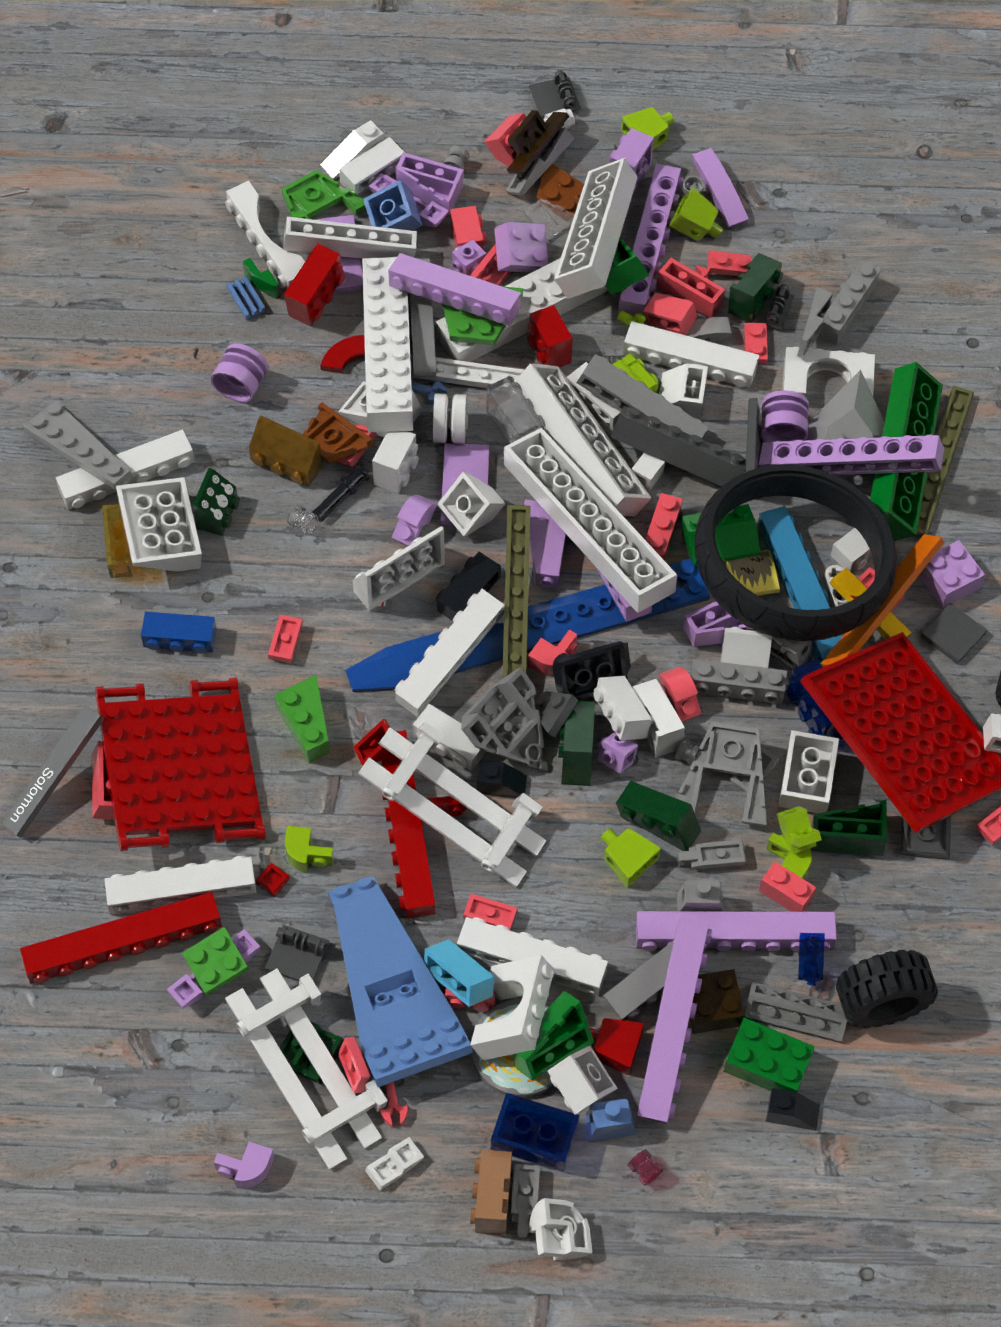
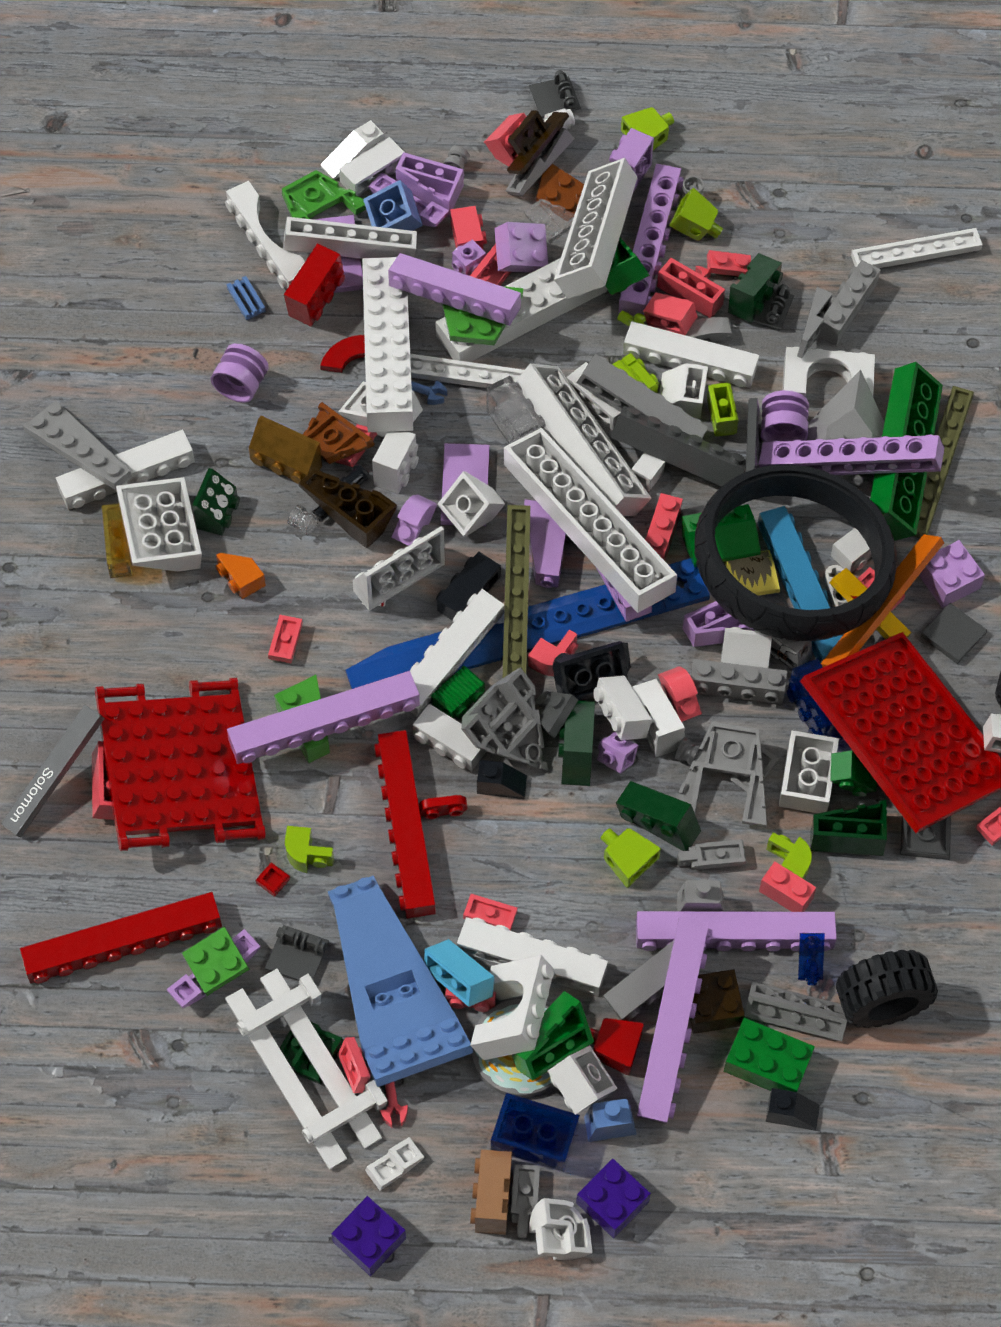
white brick [104,856,257,915] -> none
blue brick [141,611,217,654] -> none
lavender brick [214,1142,275,1189] -> none
green slope [243,258,280,299] -> none
red slope [353,719,394,766] -> none
white fence [358,722,546,888] -> none
light grey beam [409,258,436,378] -> none
white wheel [433,393,468,444] -> none
red brick [527,305,573,368] -> none
clear pink wheel [627,1149,663,1186] -> none
lavender slope [691,148,749,228] -> none
coral plate [744,323,768,364] -> none
lime brick [777,806,822,854] -> none
none -> orange slope [216,553,266,599]
none -> lavender brick [227,671,420,764]
none -> dark brown wedge [298,469,397,548]
none -> dark purple brick [331,1196,406,1277]
none -> green brick [431,666,485,719]
none -> dark purple brick [576,1158,651,1239]
none -> lime brick [707,383,739,437]
none -> green brick [830,750,877,796]
none -> white plate [851,228,982,268]

